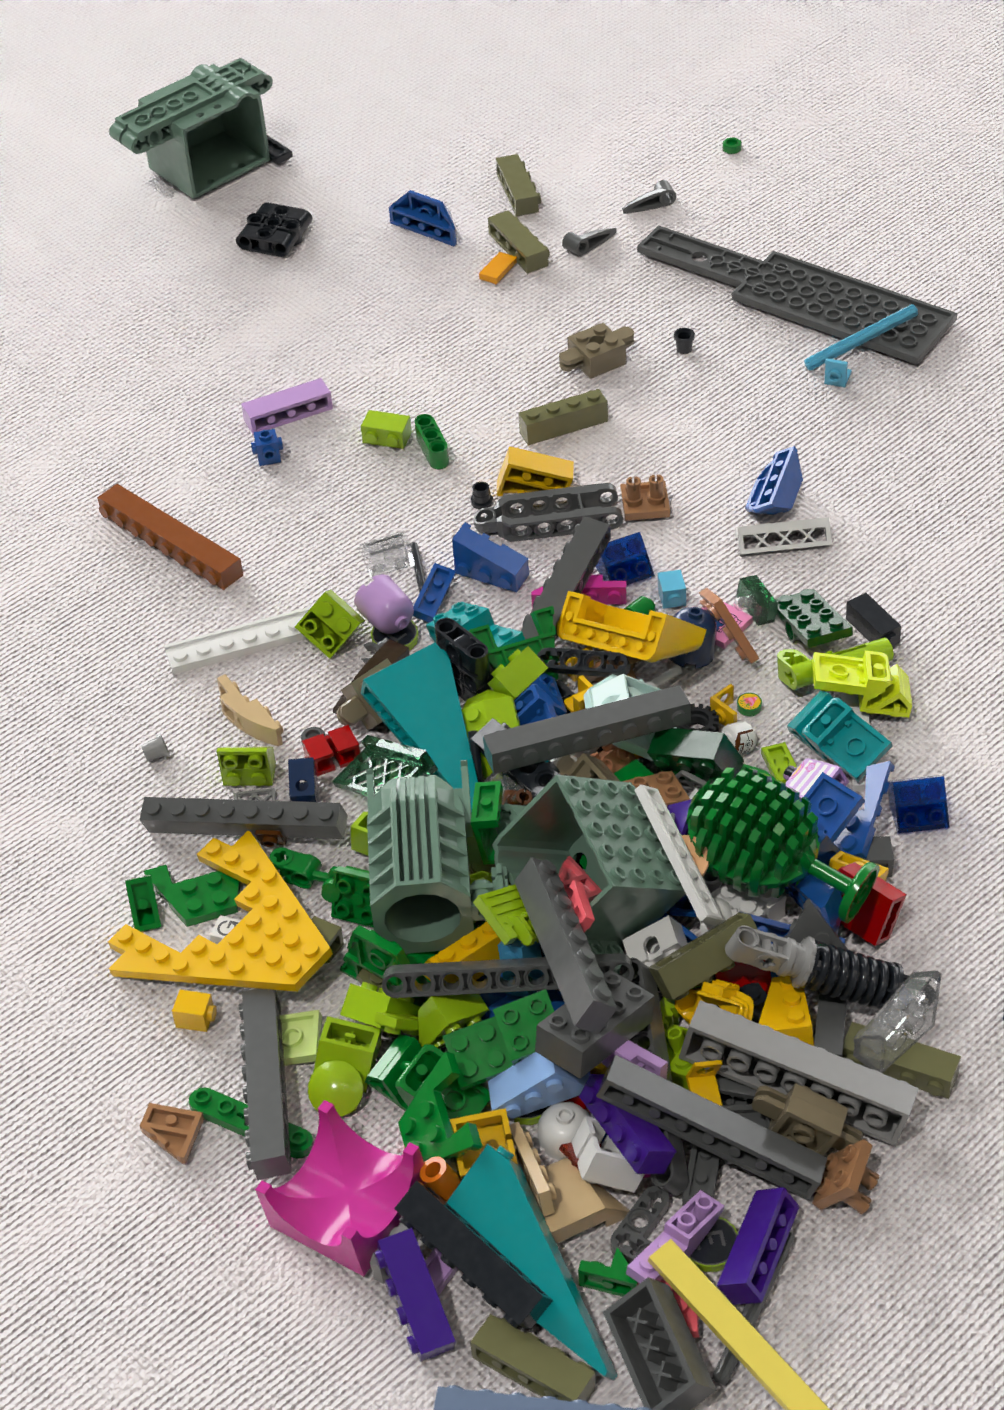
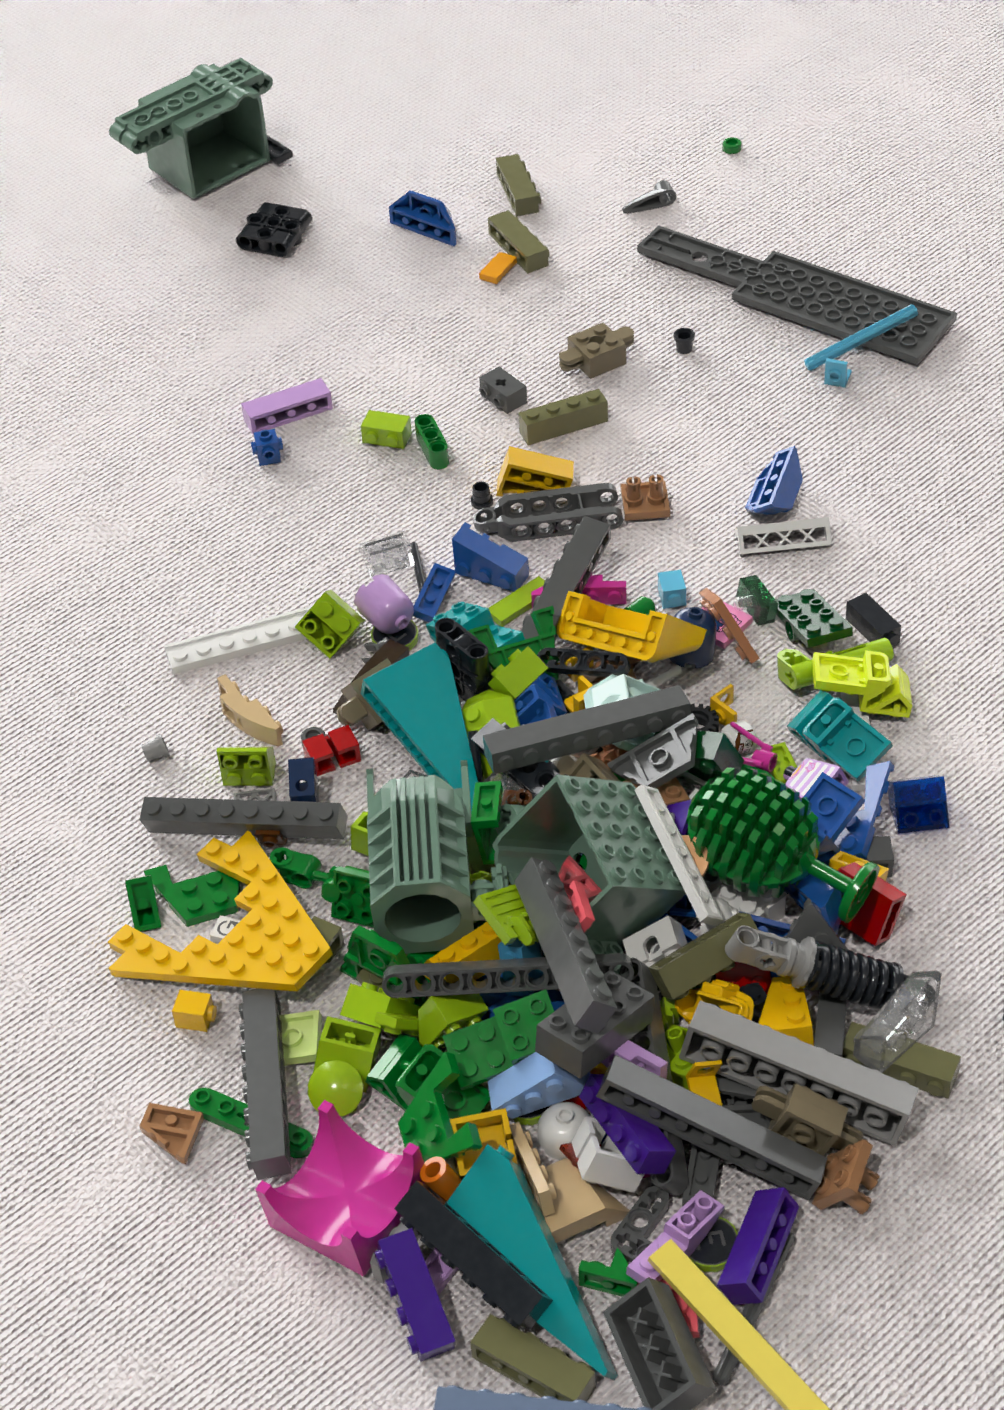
dark orange brick [97,483,243,590] -> none
clear green fence [332,735,438,796] -> none
dark grey piece [562,228,616,256] -> none
clear blue slope [596,532,655,585] -> none
tile [737,693,762,716] -> none
none -> dark grey brick [479,366,527,414]
none -> lime tile [489,576,545,627]
none -> dark grey wing [607,713,698,788]
none -> dark pink plant [730,722,778,773]

